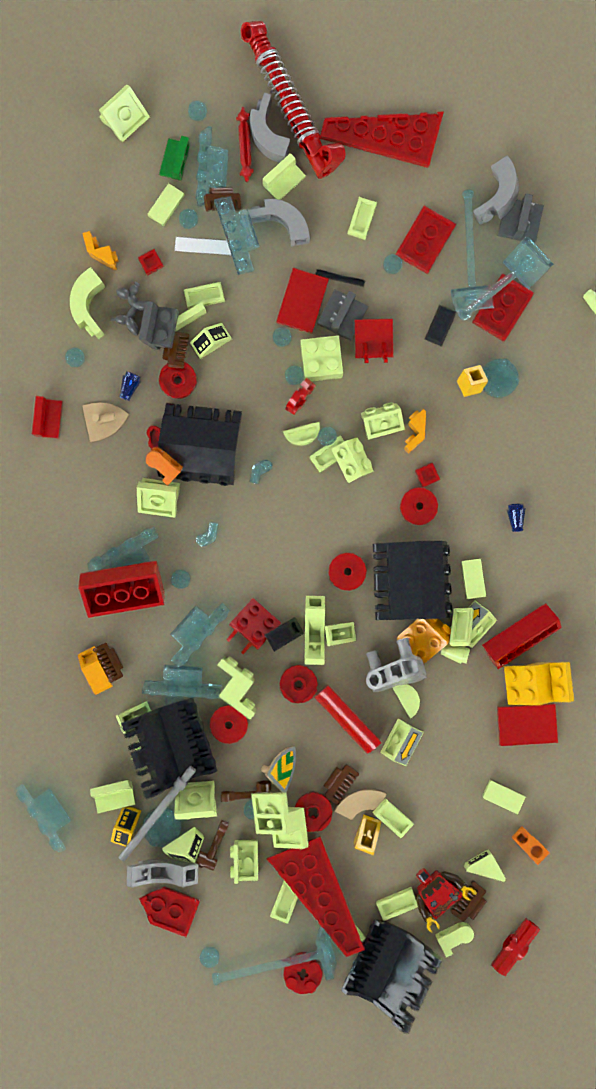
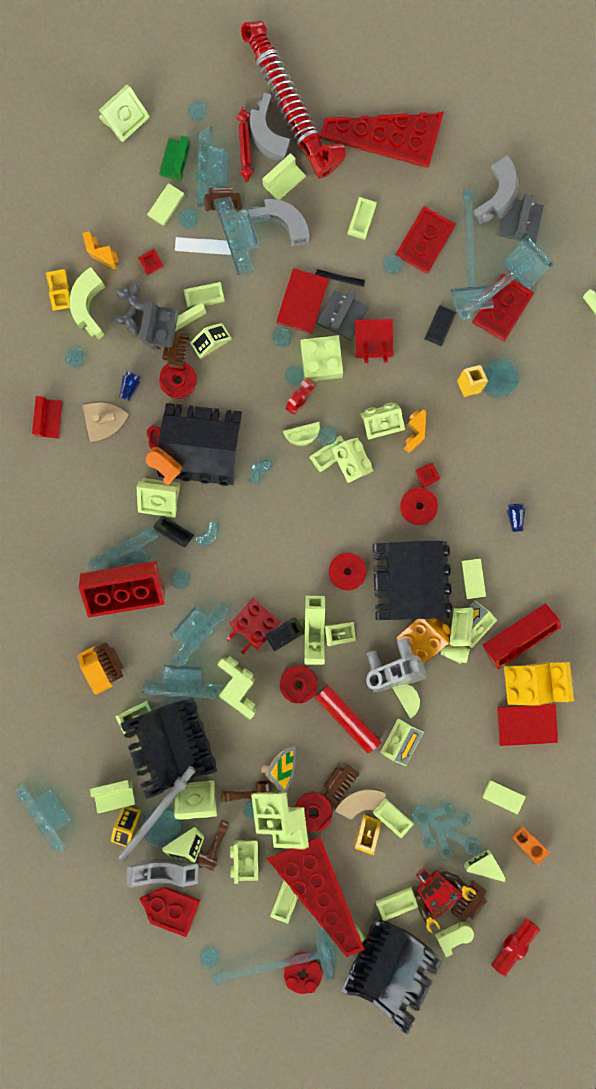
red plate [210,705,248,744] -> none
none -> yellow slope [46,269,70,311]
none -> black tile [153,516,194,547]
none -> clear light blue plant [412,803,481,859]

